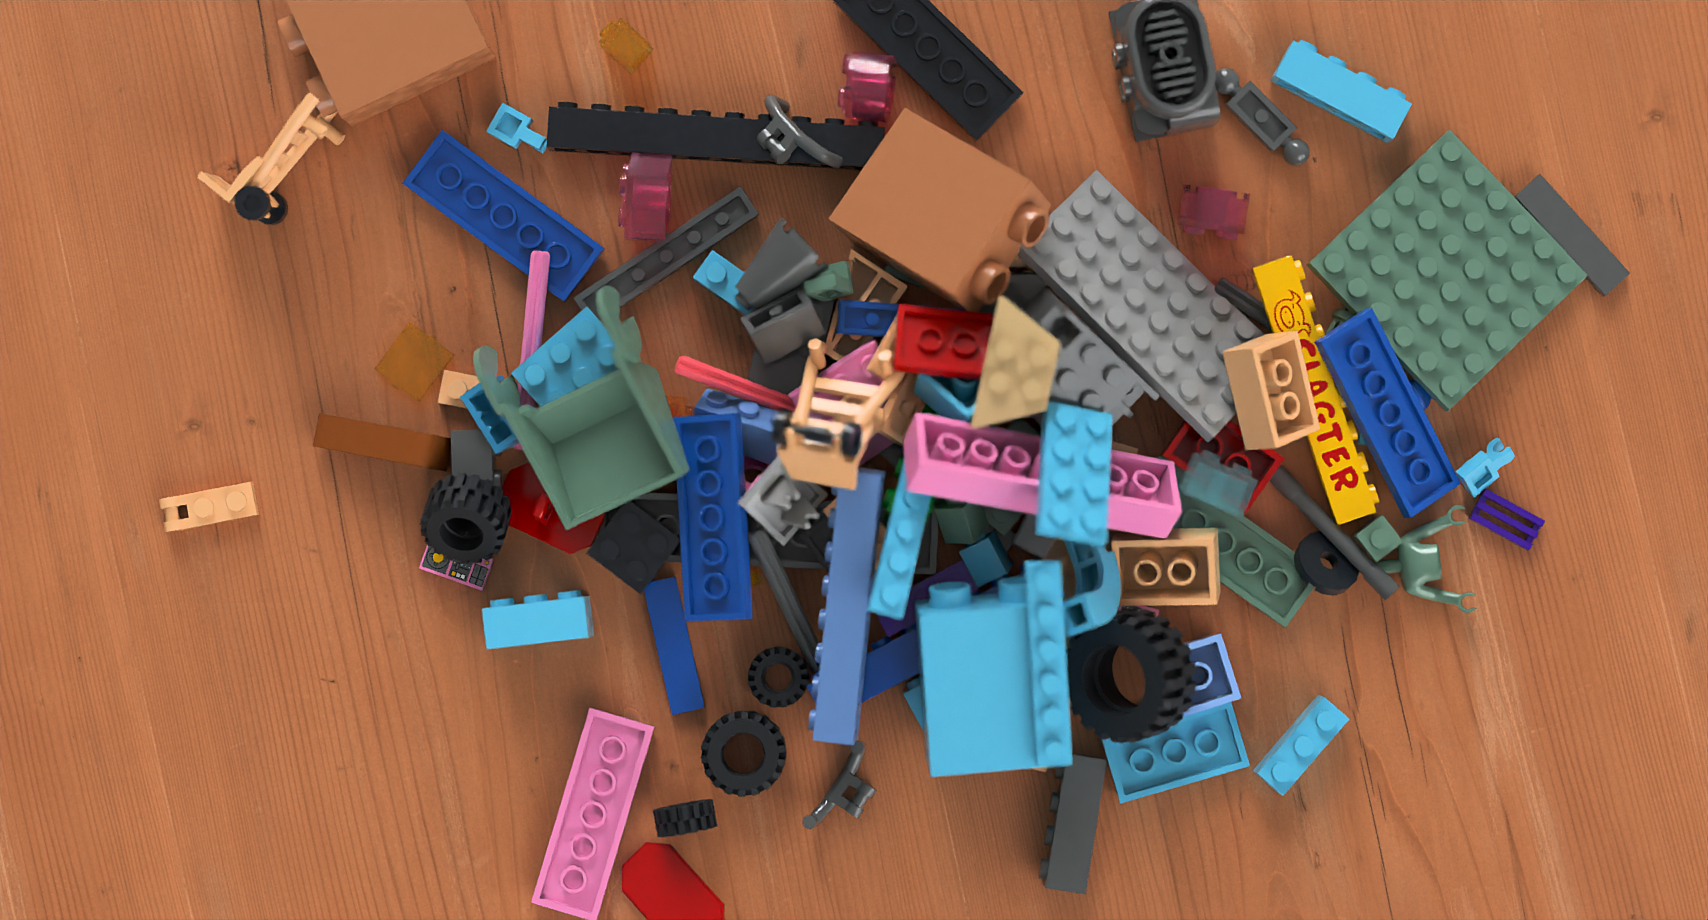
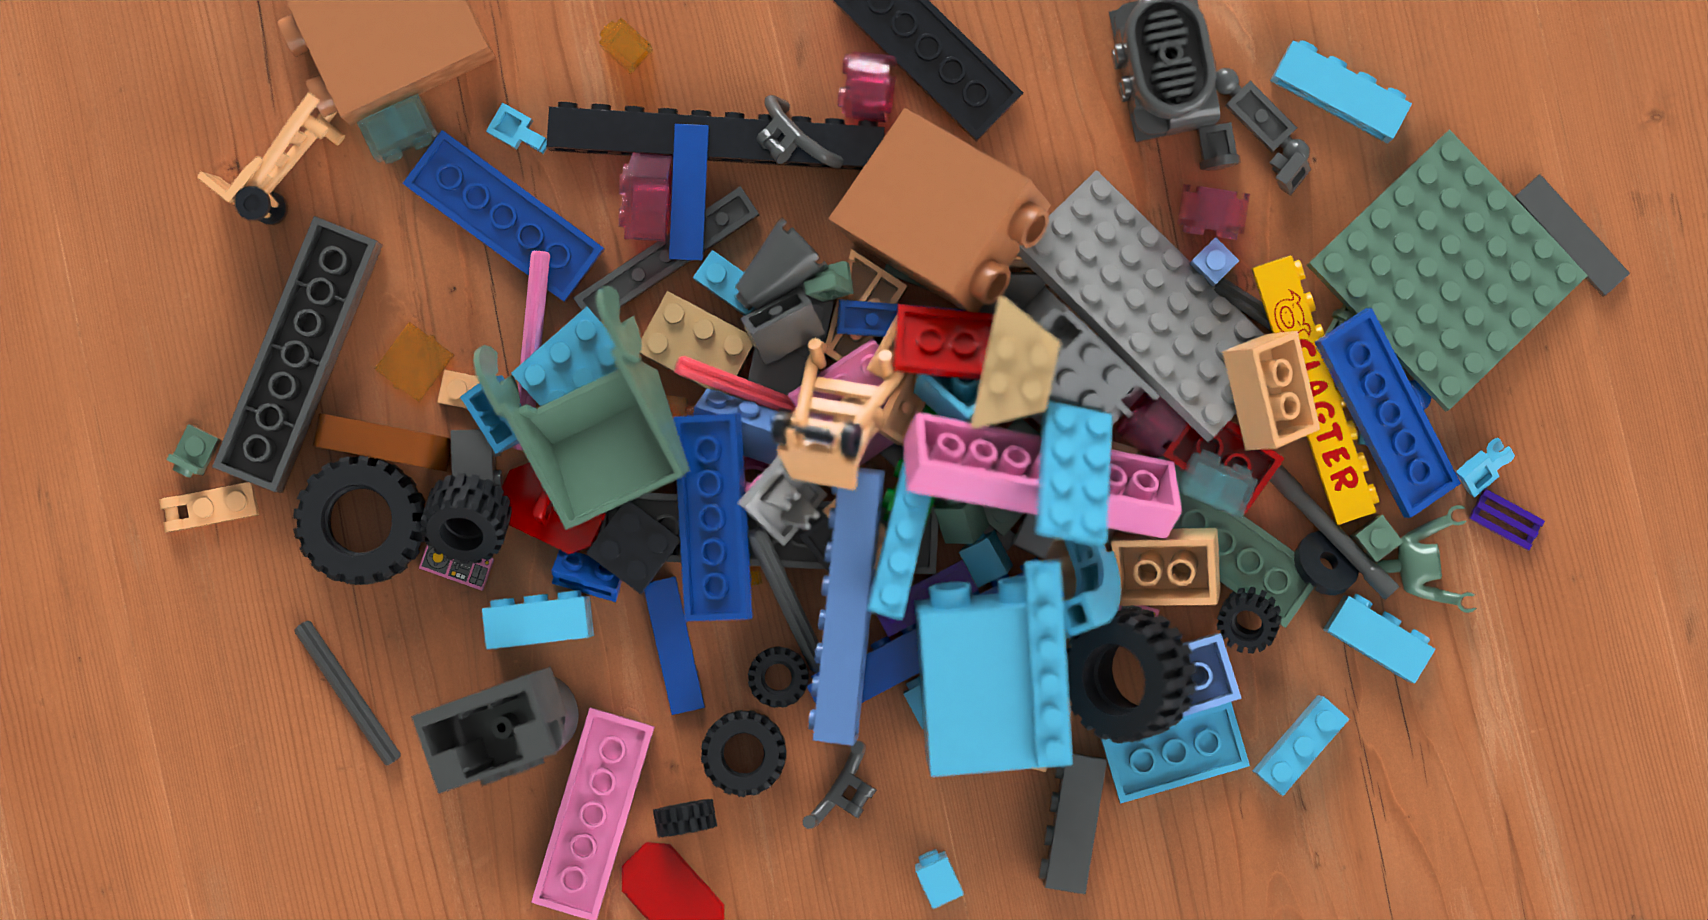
none -> sand green bracket [166,424,221,478]
none -> dark grey brick [212,216,383,493]
none -> black tyre [293,456,426,585]
none -> dark grey axle [294,621,401,765]
none -> clear light blue brick [357,94,439,164]
none -> dark grey brick [411,667,579,794]
none -> blue bracket [551,550,622,602]
none -> tan brick [639,291,754,395]
none -> blue tile [669,124,709,261]
none -> medium azure brick [914,849,964,909]
none -> clear pink brick [1115,391,1188,459]
none -> light blue brick [1189,237,1239,287]
none -> dark grey tile [1197,122,1241,170]
none -> black tyre [1217,587,1282,654]
none -> dark grey tile [1269,151,1311,196]
none -> medium azure brick [1323,593,1436,684]

